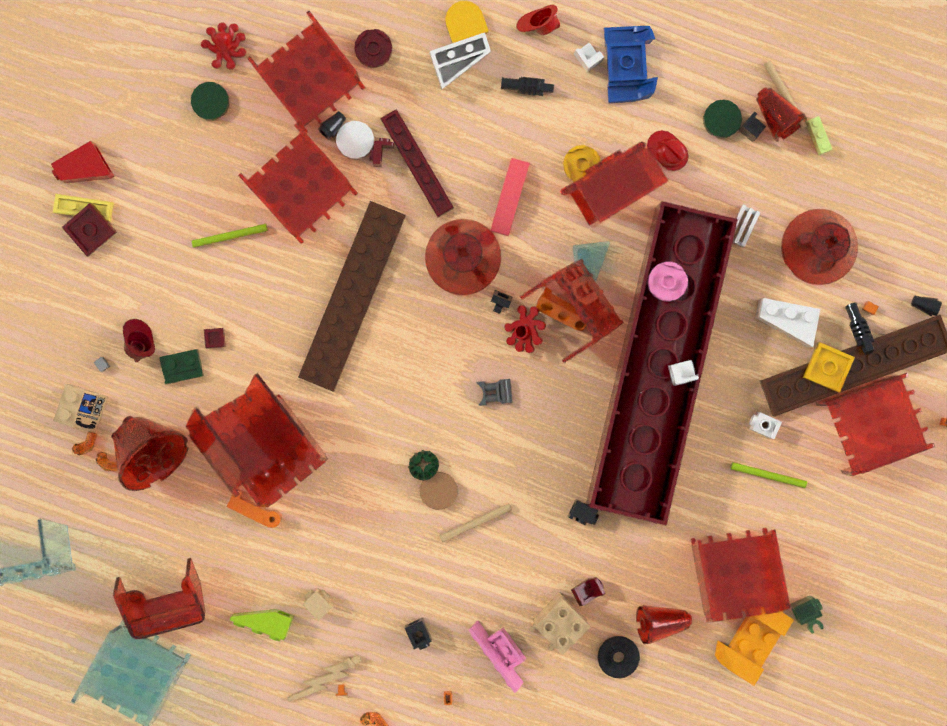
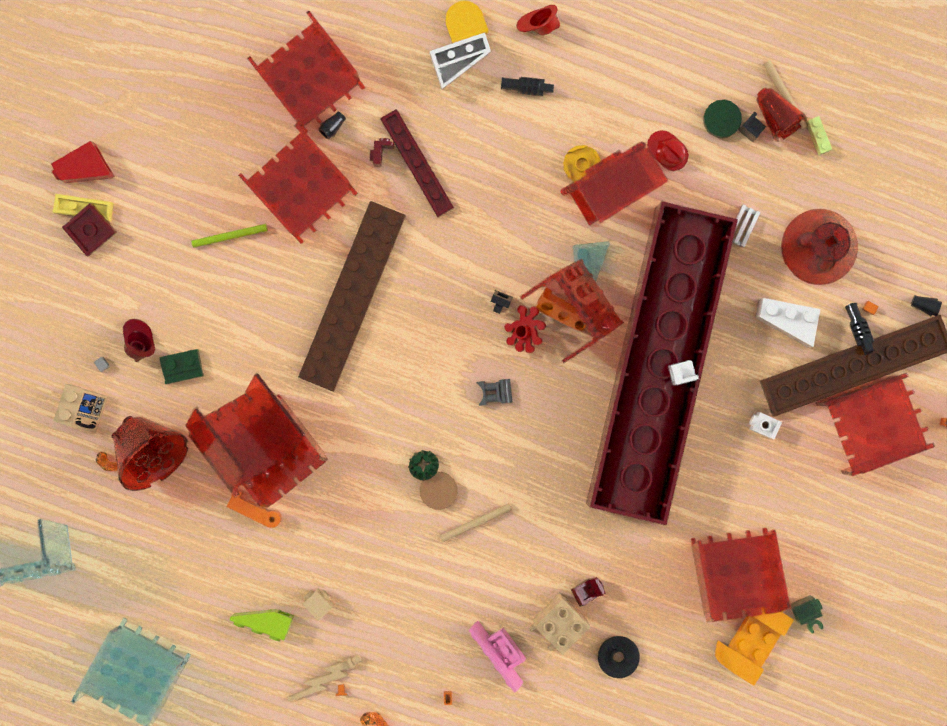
clear orange arm [72,431,97,455] -> none
clear red windscreen [113,558,206,639] -> none
dark green tile [191,82,229,121] -> none
red animal [201,22,246,70] -> none
dark red tile [204,328,226,349] -> none
white tile [336,121,374,160] -> none
dark red tile [355,29,393,68] -> none
black brick [405,617,432,650] -> none
clear red cone [425,219,501,295] -> none
coral slope [490,158,530,236] -> none
black brick [568,499,599,525] -> none
white panel [574,43,604,72] -> none
blue piece [604,25,658,103] -> none
clear red cone [636,605,692,644] -> none
bright pink tile [648,262,688,301] -> none
lime bar [730,462,807,488] -> none
yellow tile [803,342,855,393] -> none

